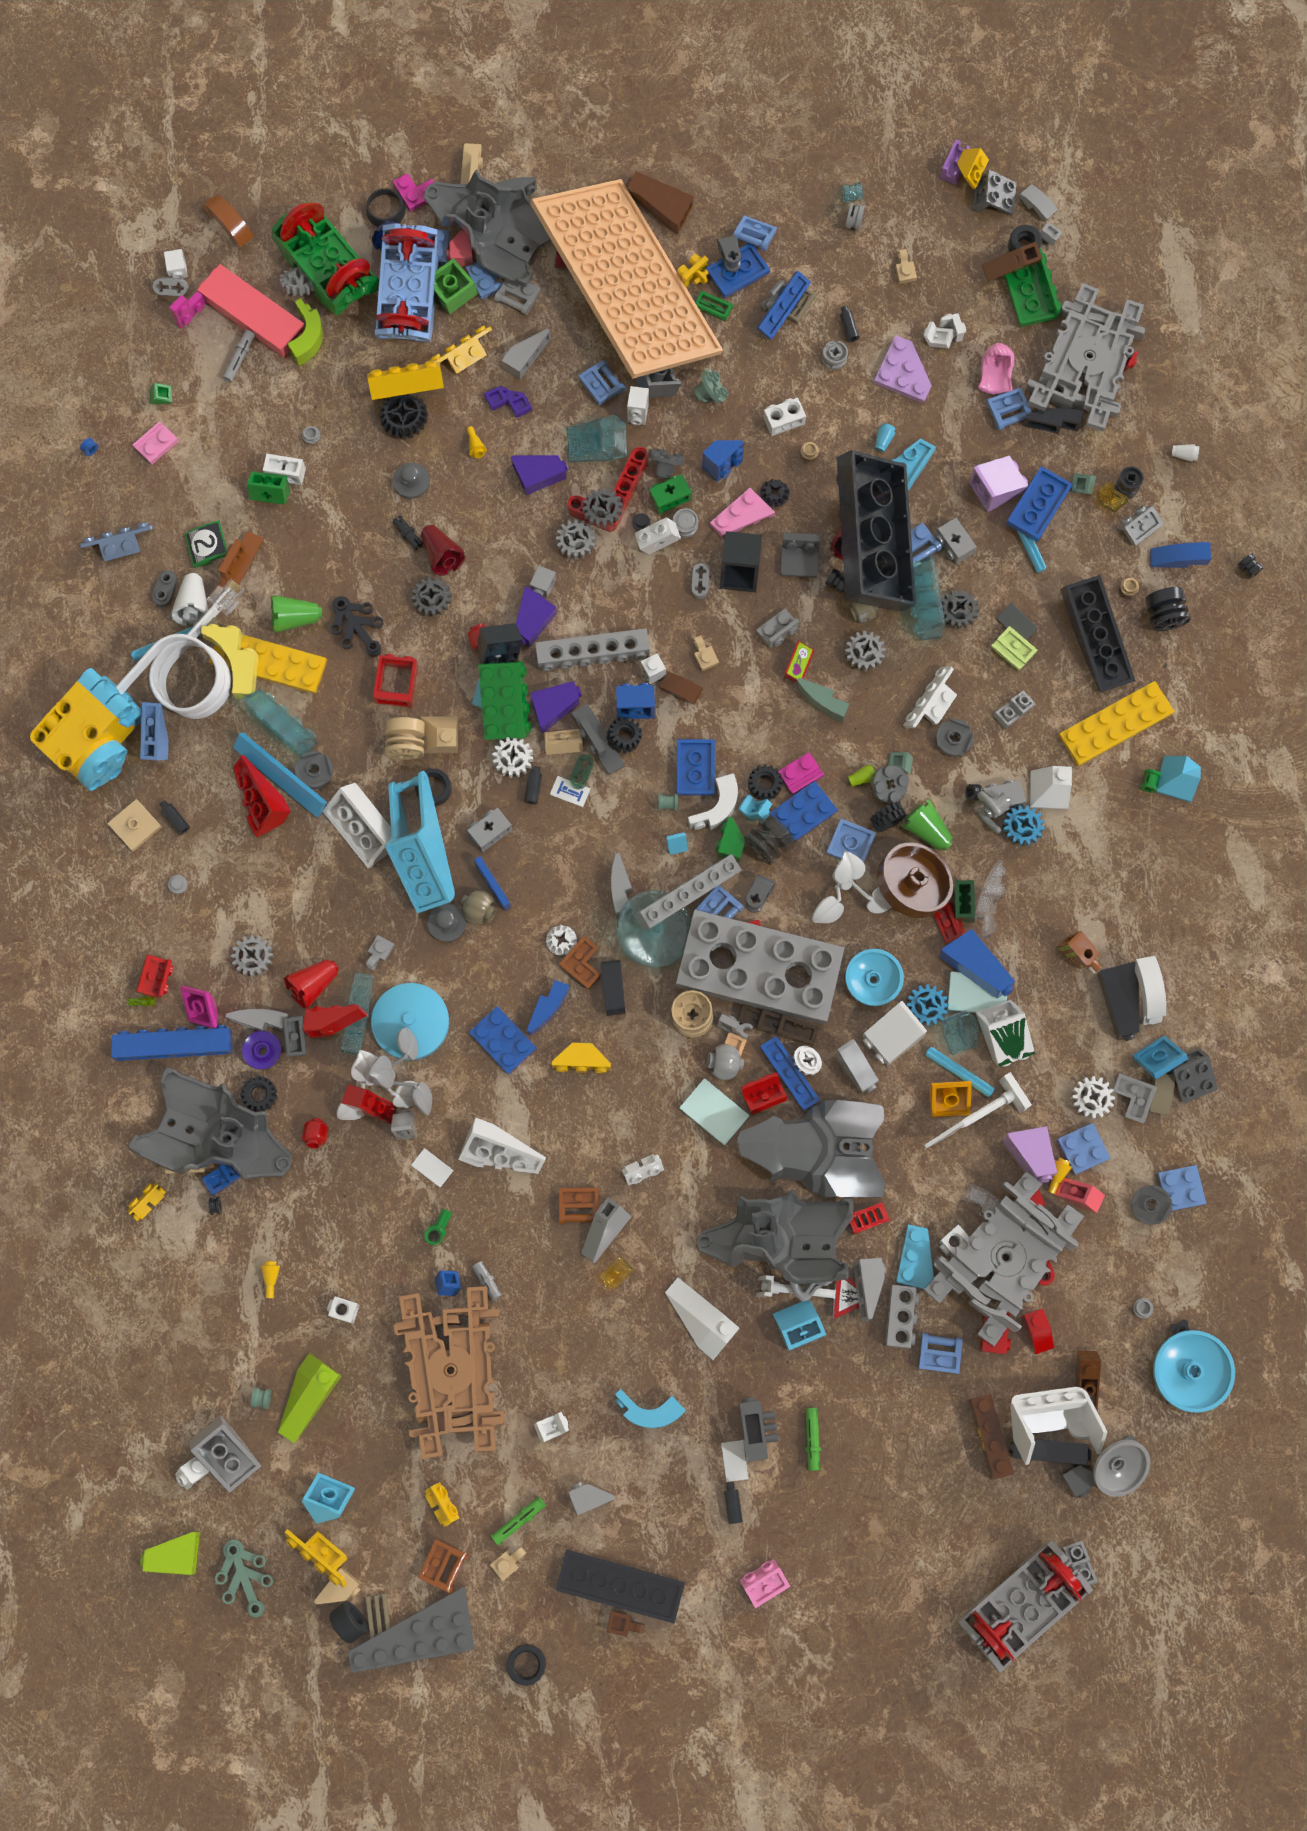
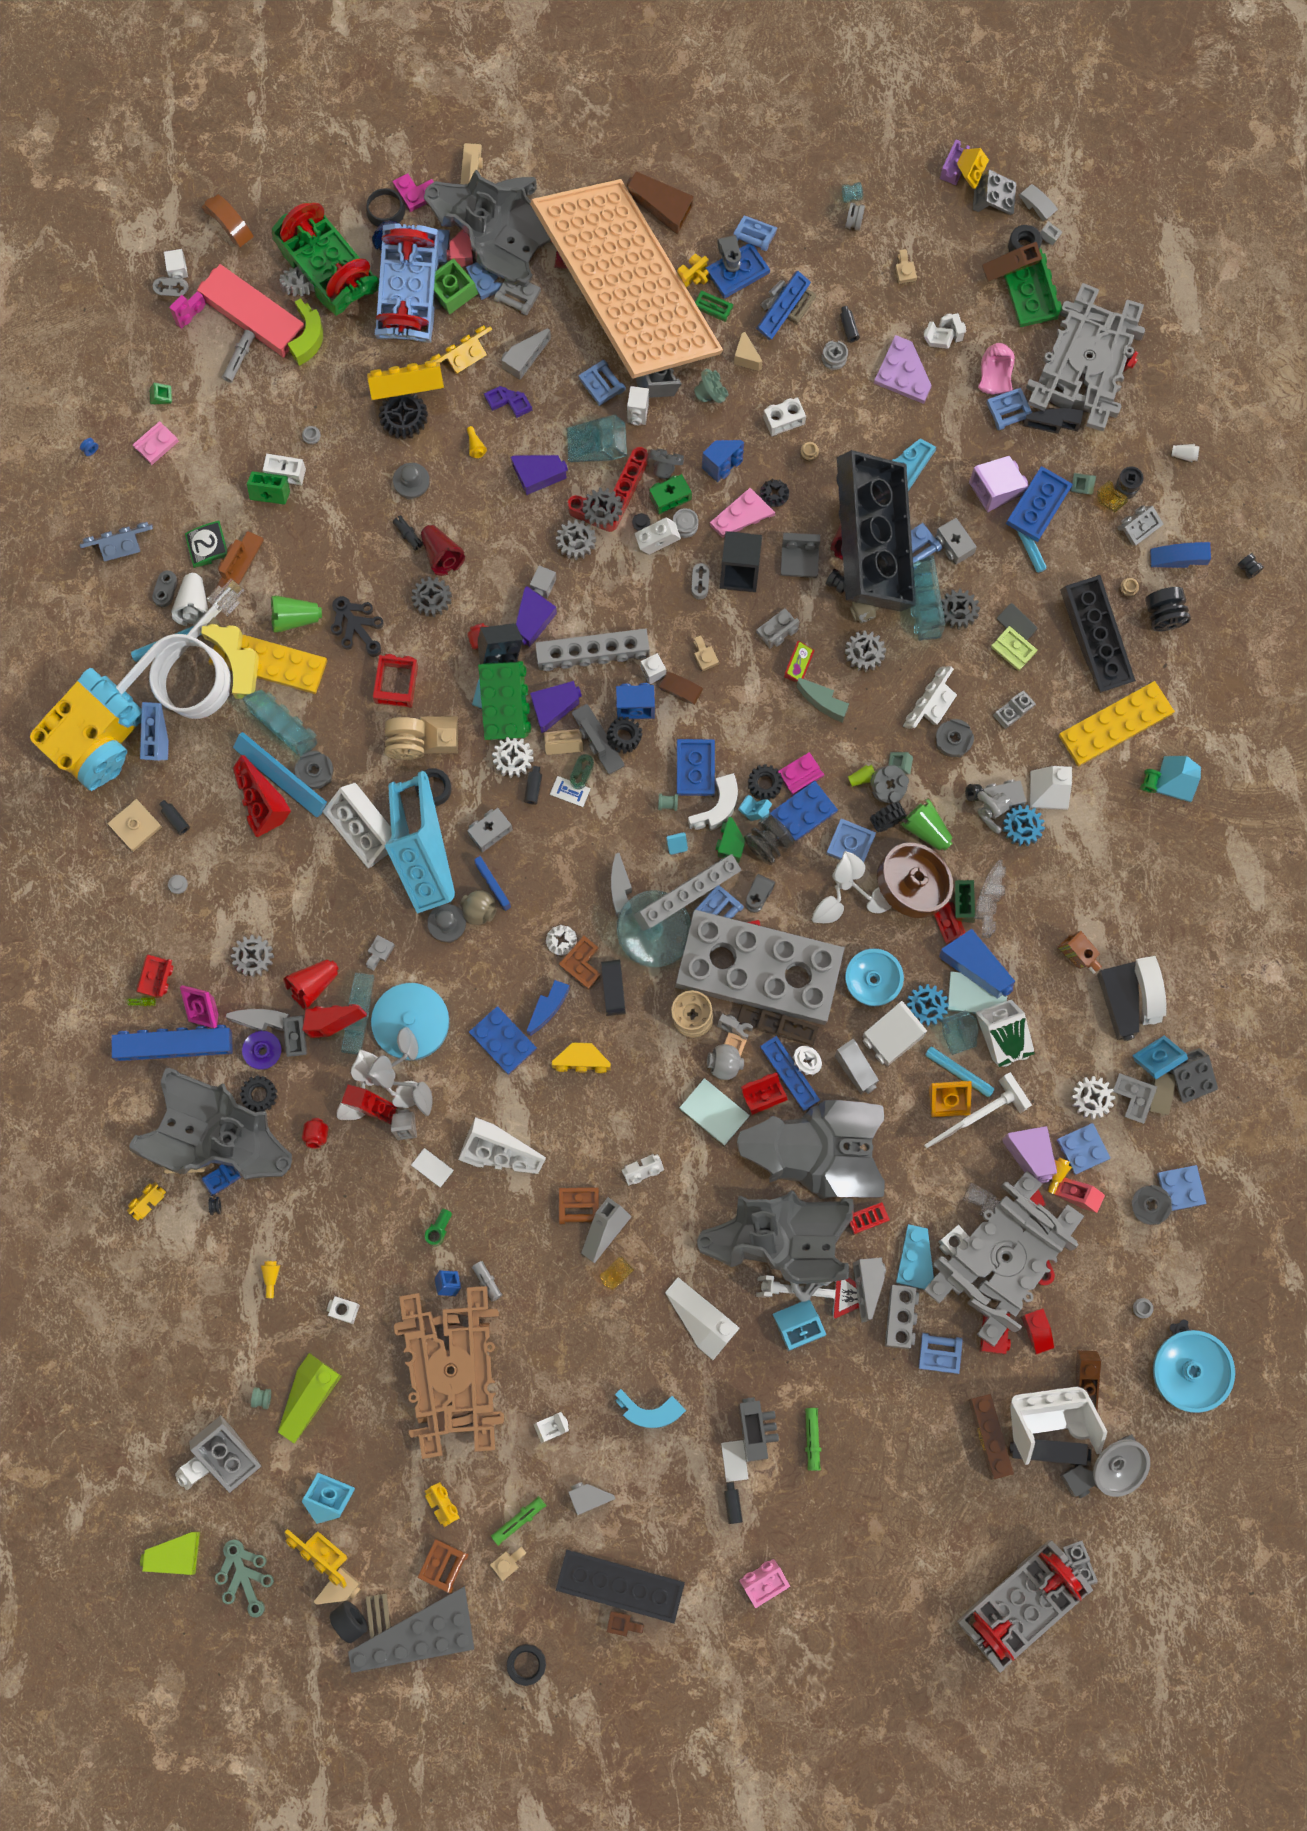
medium azure cone [875,423,896,452] -> none
none -> tan slope [734,332,762,371]

